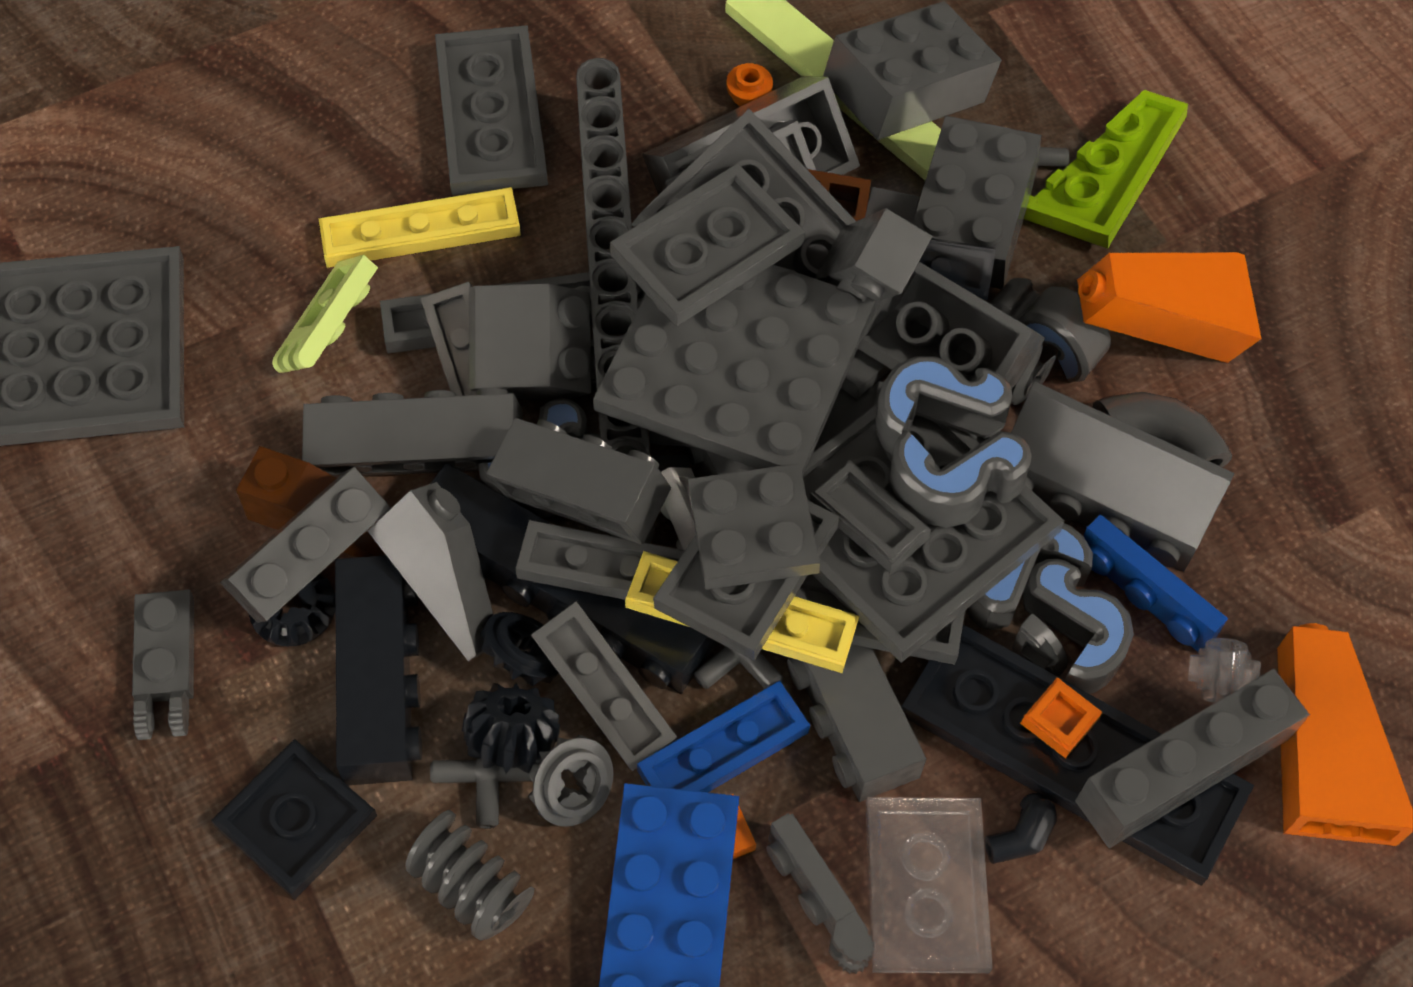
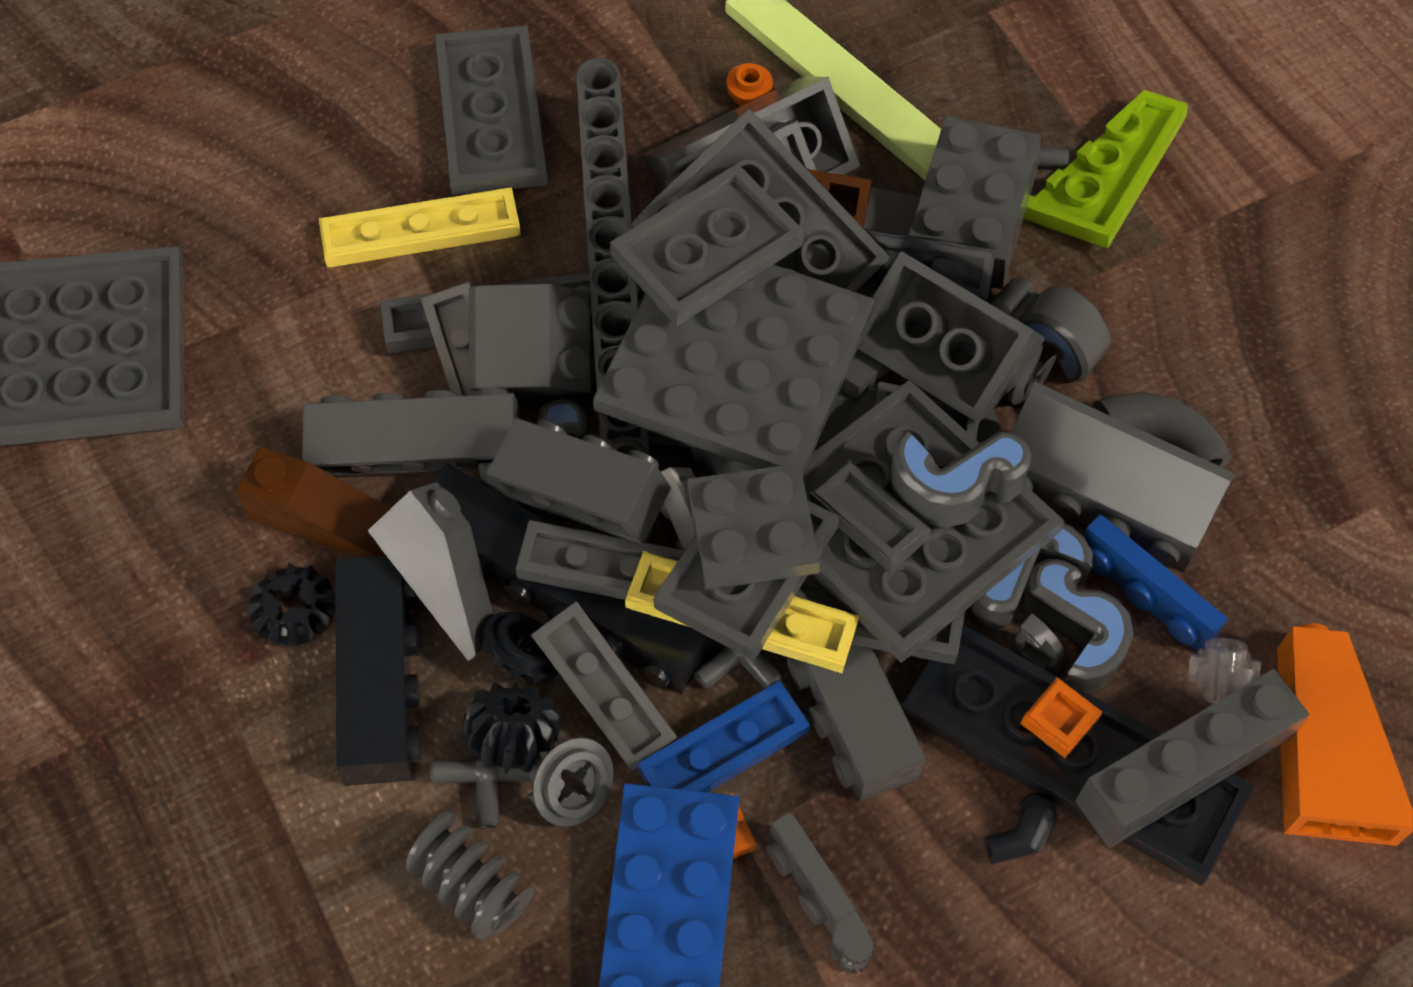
dark grey hinge [132,589,194,740] -> none
black tile [211,739,377,900] -> none
dark grey brick [220,467,391,623] -> none
yellowish green hinge [272,255,378,373] -> none
dark grey brick [815,208,933,302] -> none
dark grey brick [823,1,1002,140] -> none
clear tile [866,797,993,973] -> none
dark grey animal [875,356,1013,454] -> none
orange slope [1077,252,1262,363] -> none

